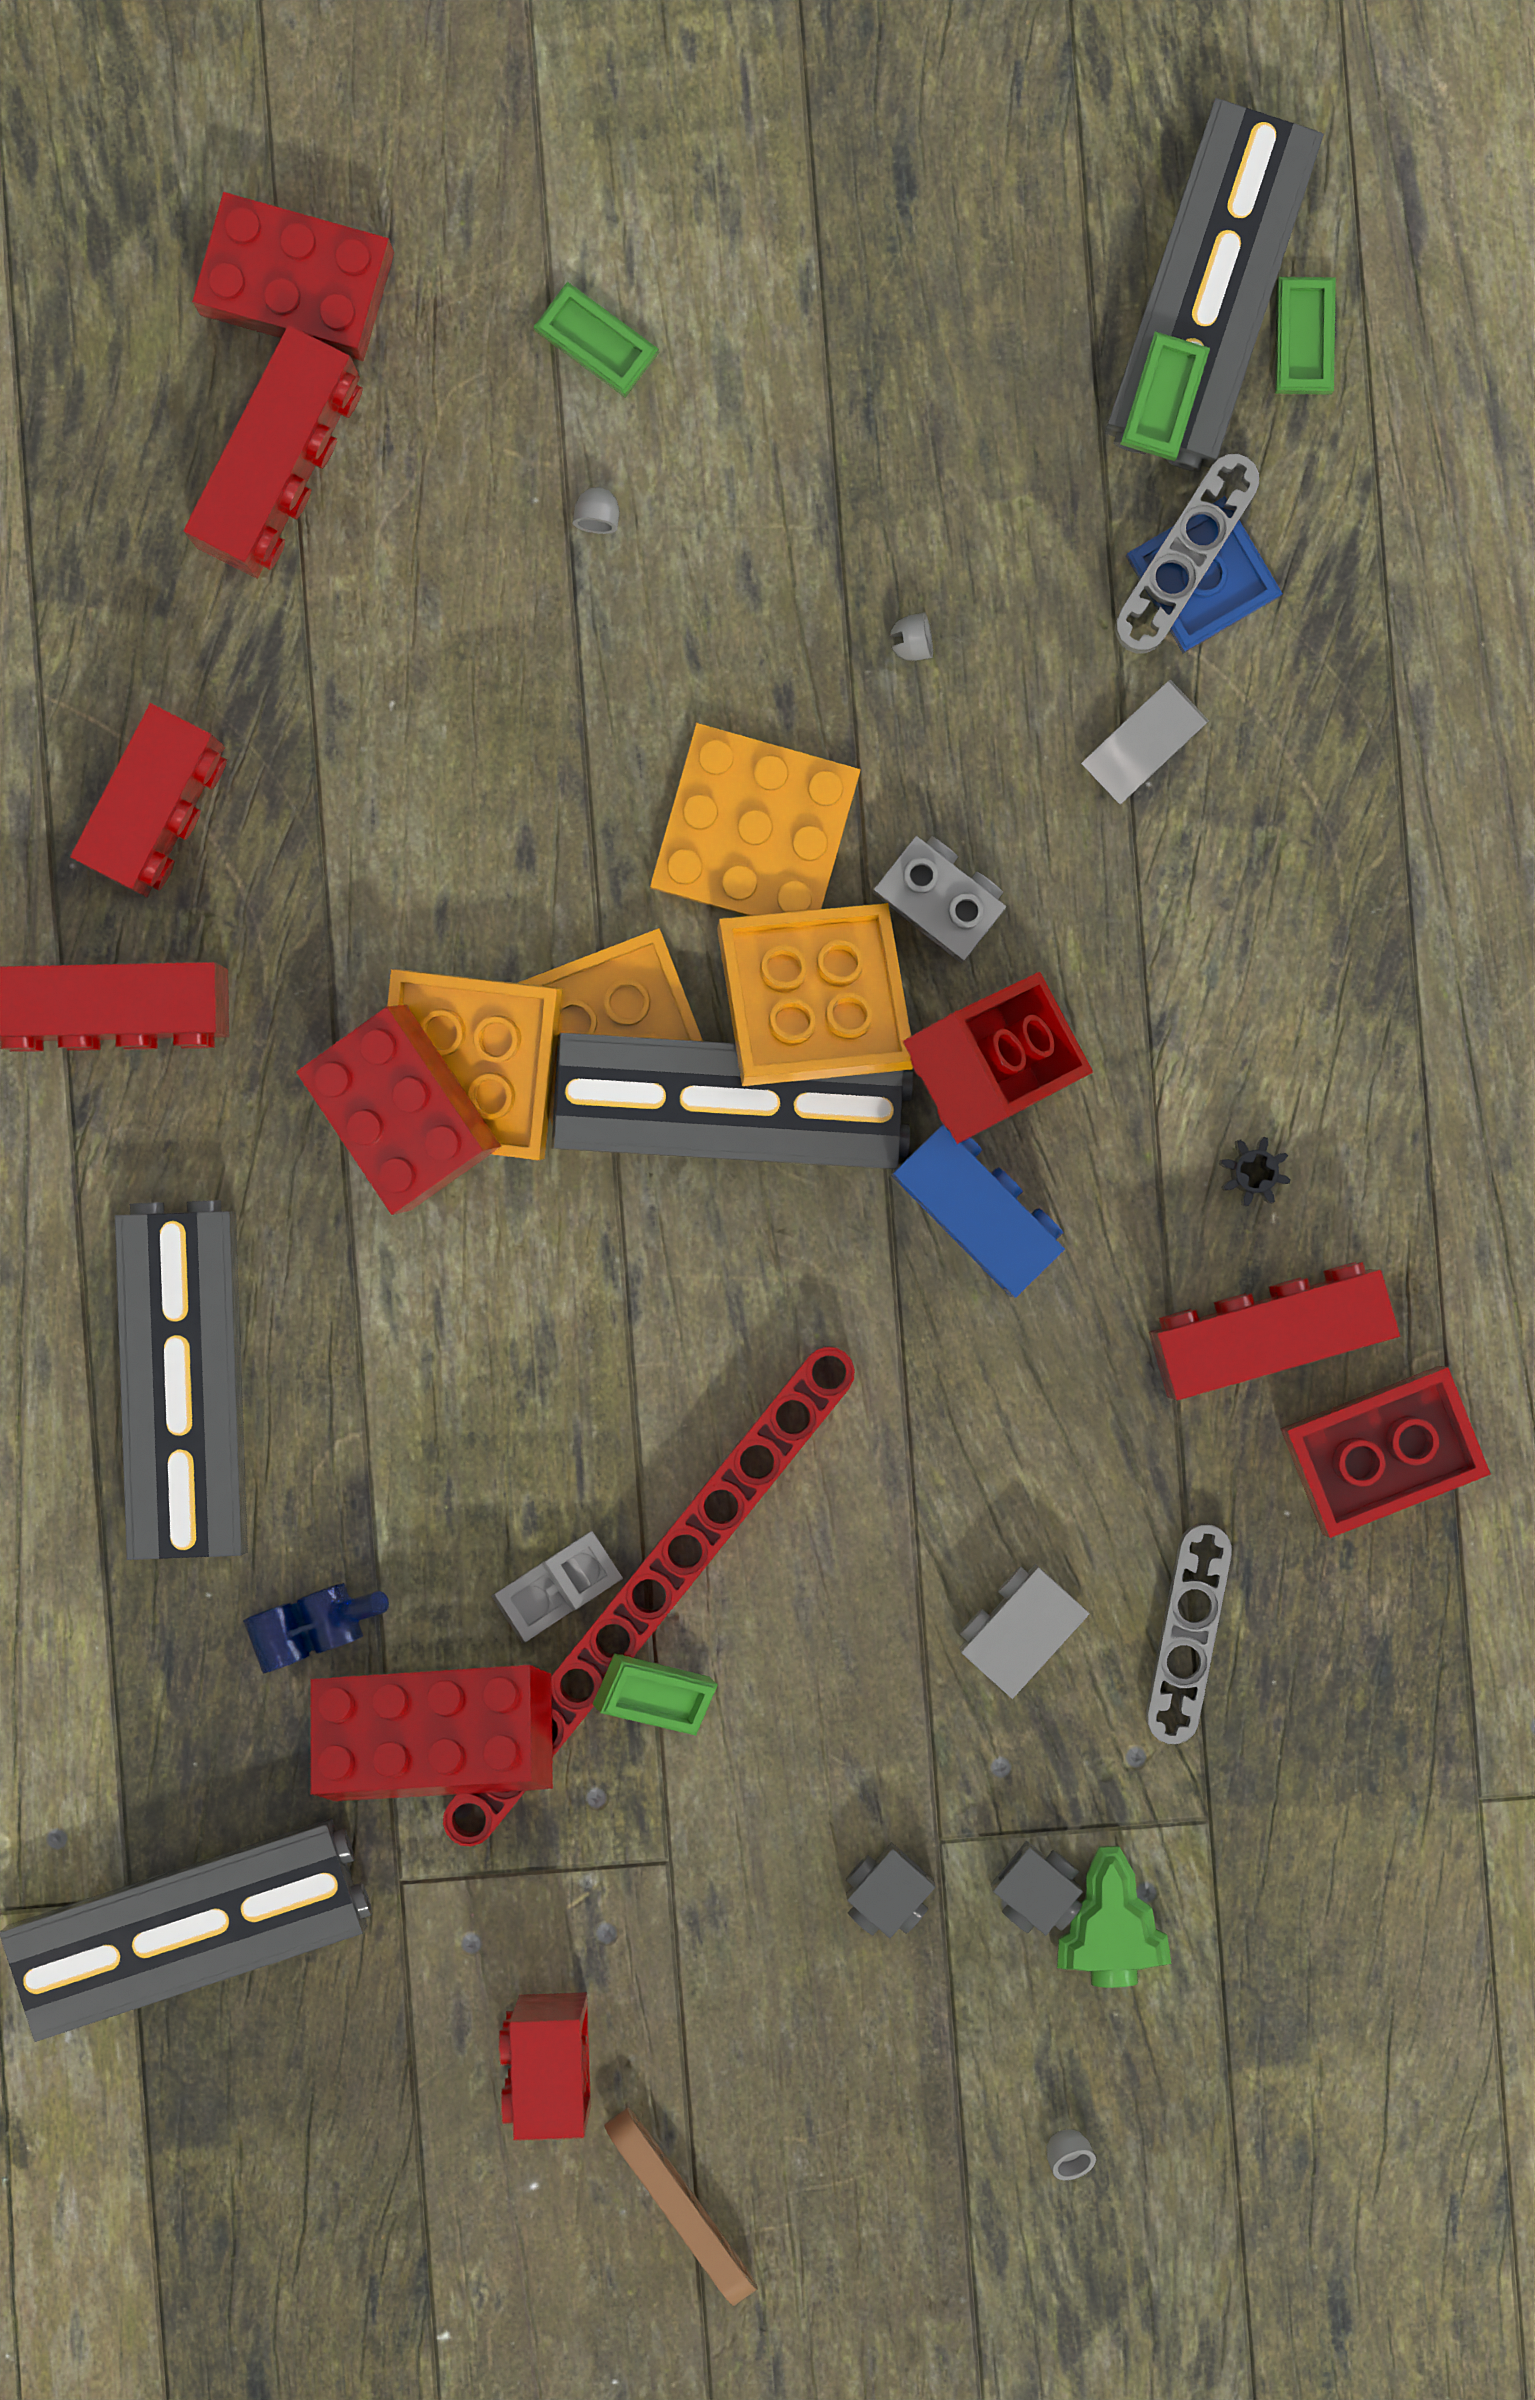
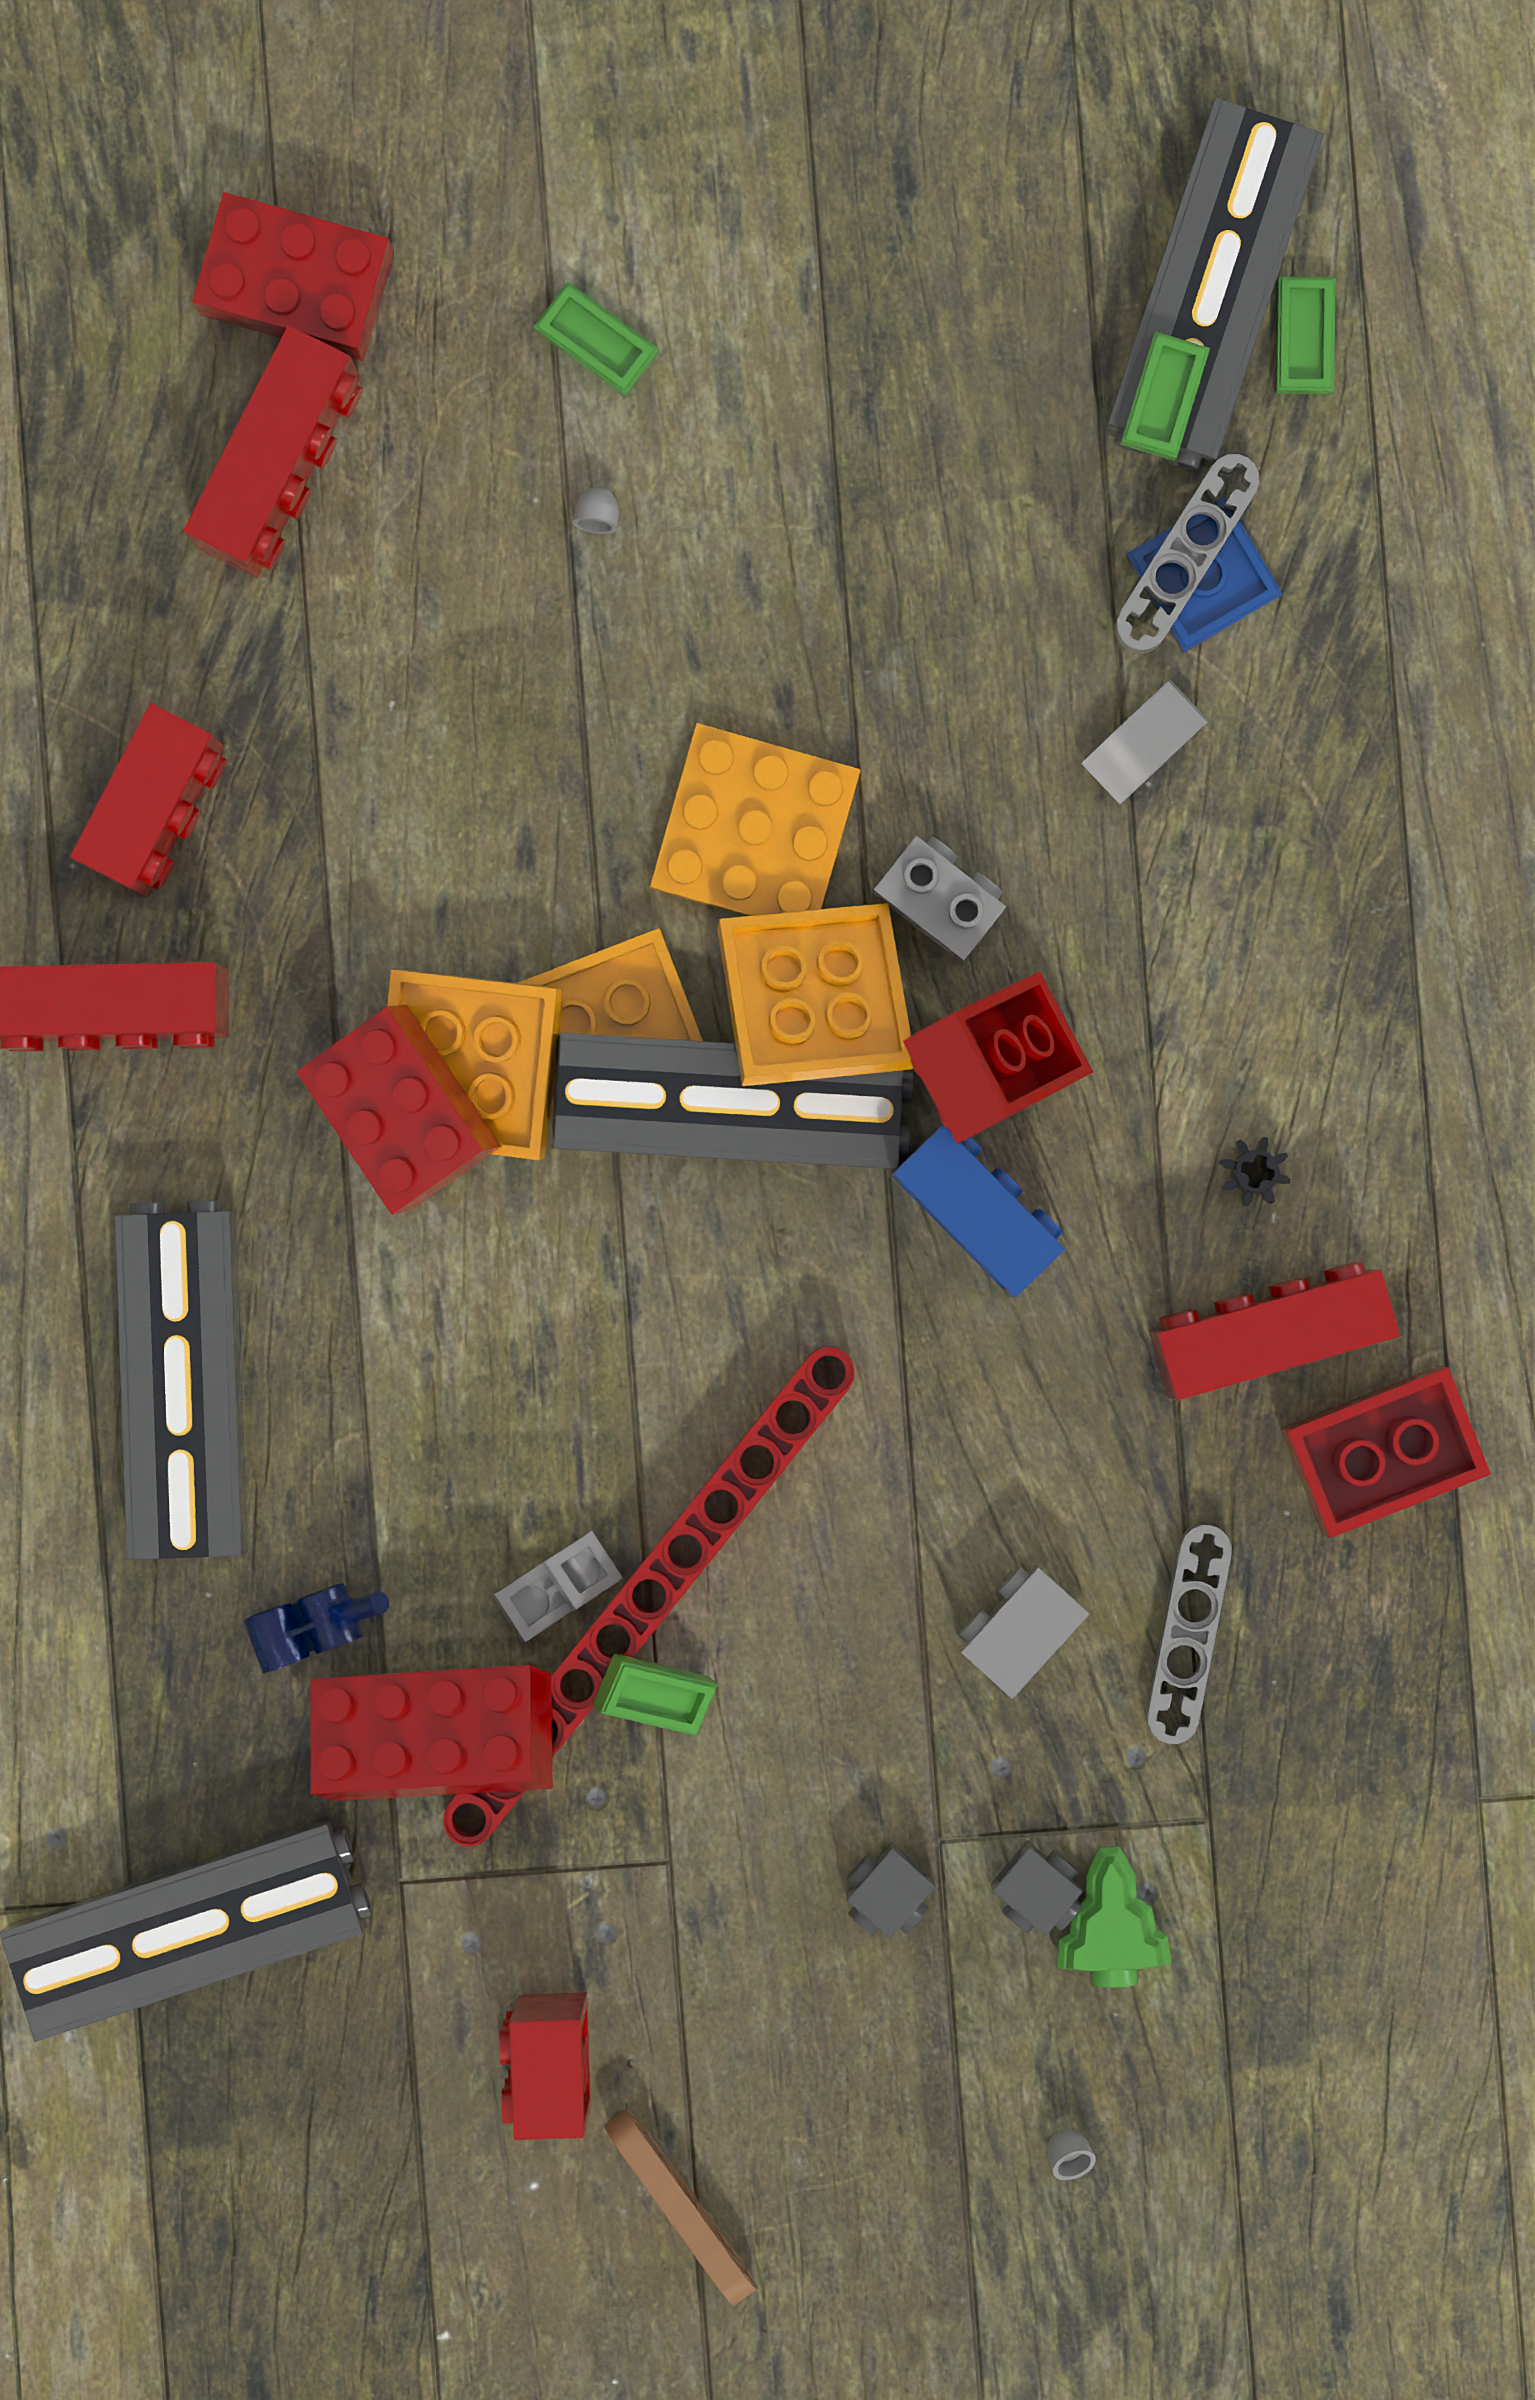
light grey hinge [890,613,933,661] -> none

